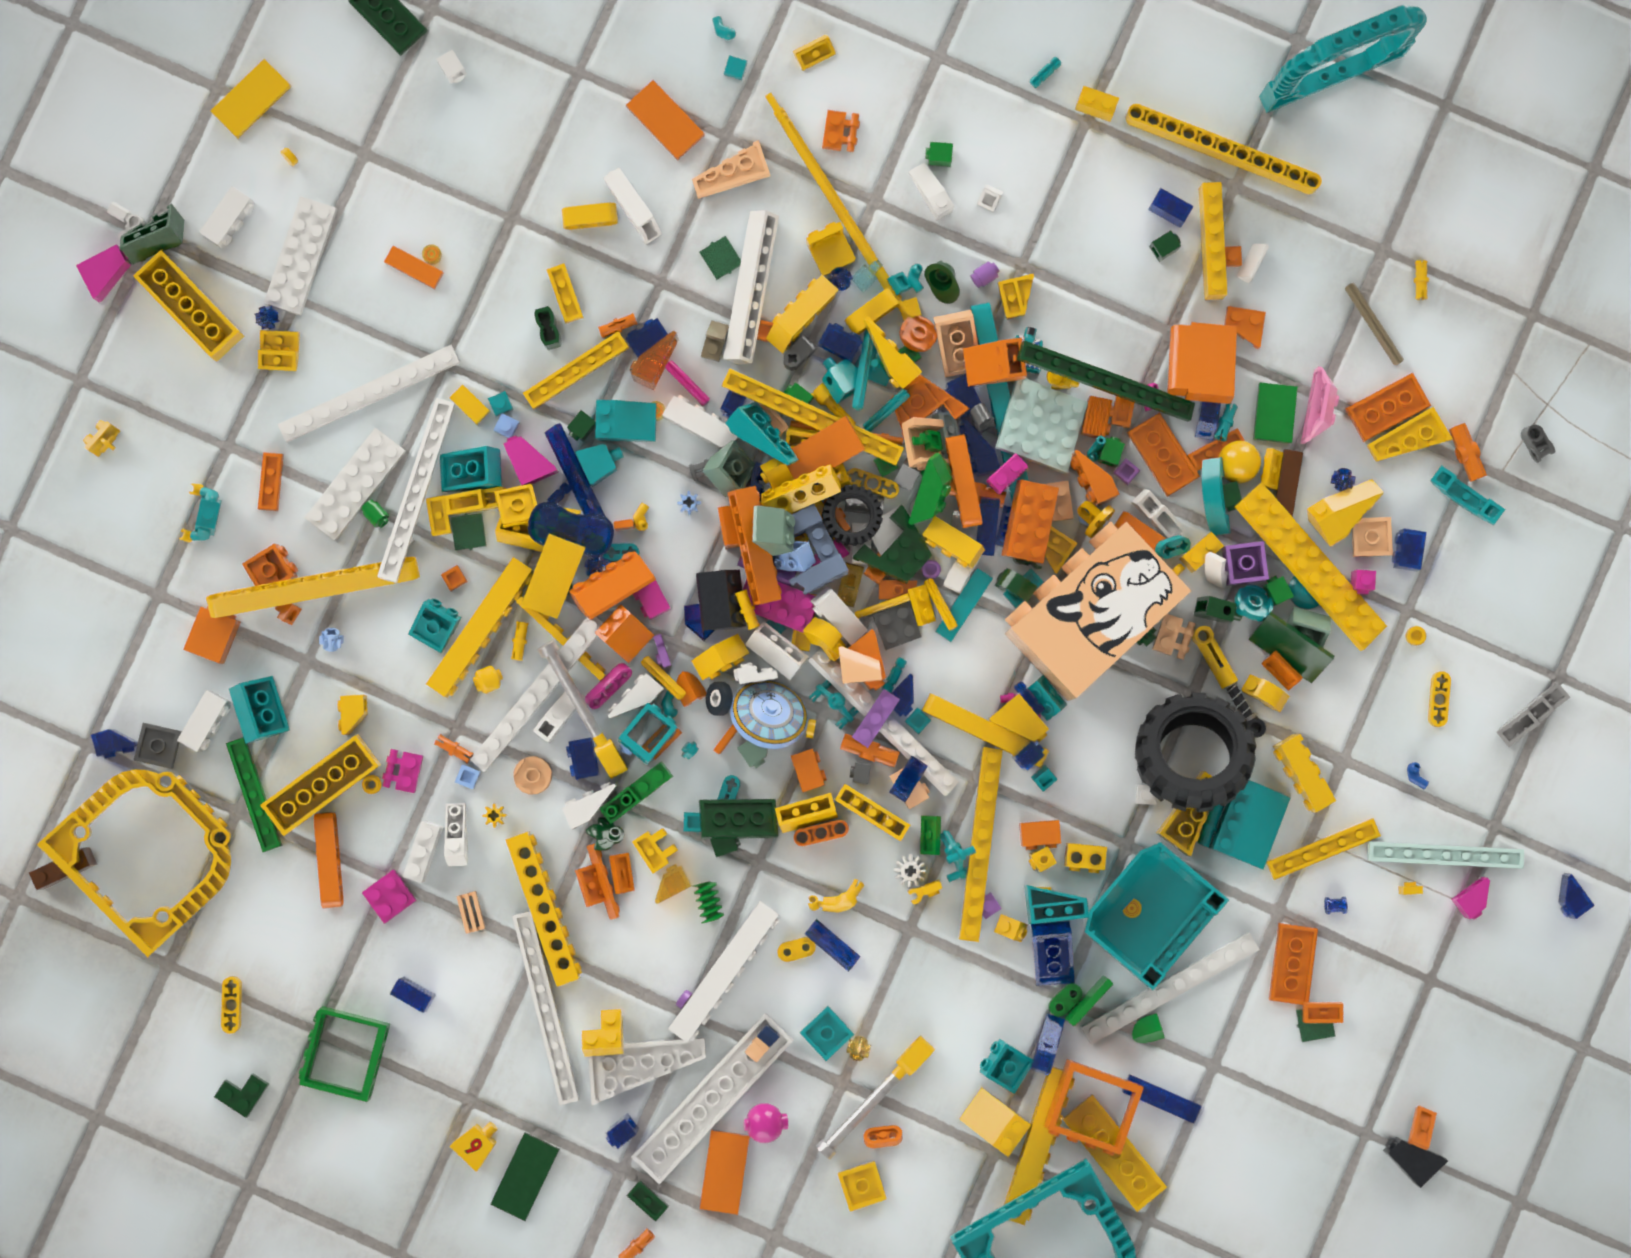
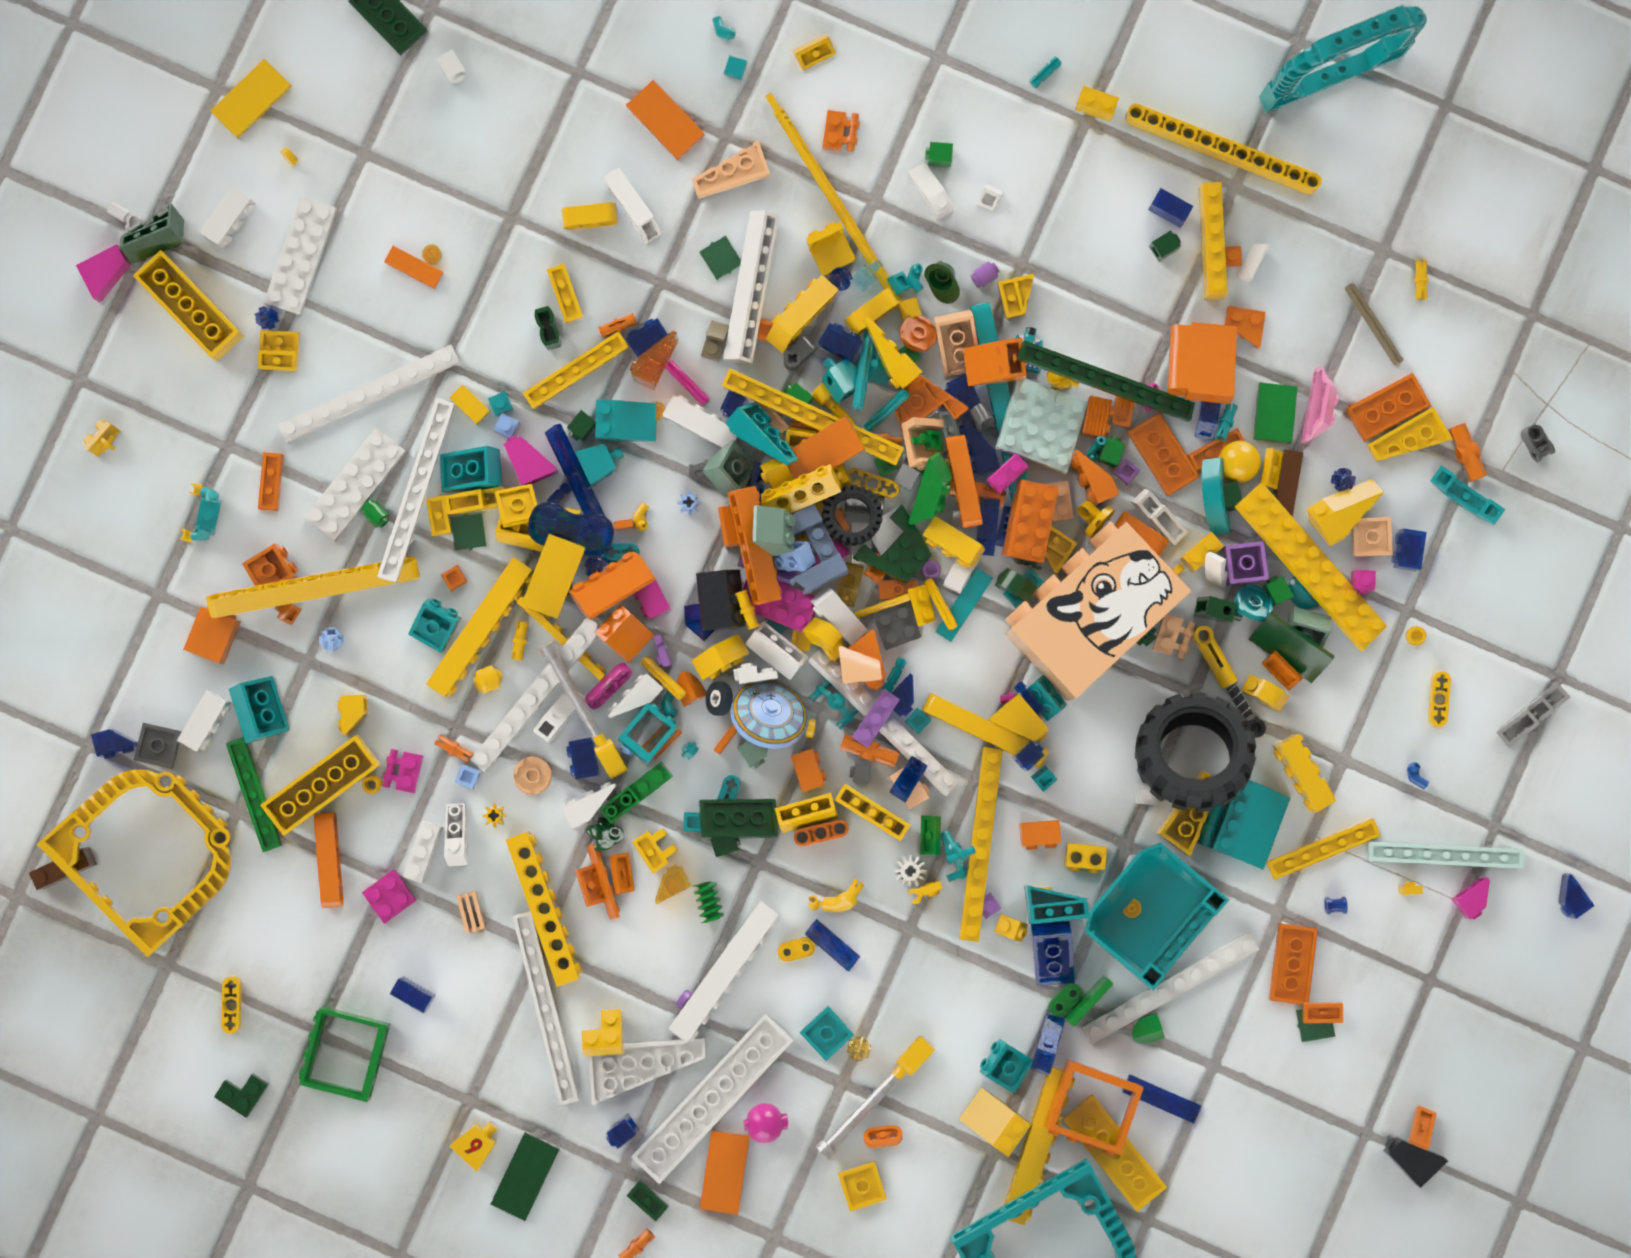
leg [744,1024,780,1062] -> none
yellow bracket [1028,847,1057,873] -> none
teal beam [1155,535,1191,559] -> none

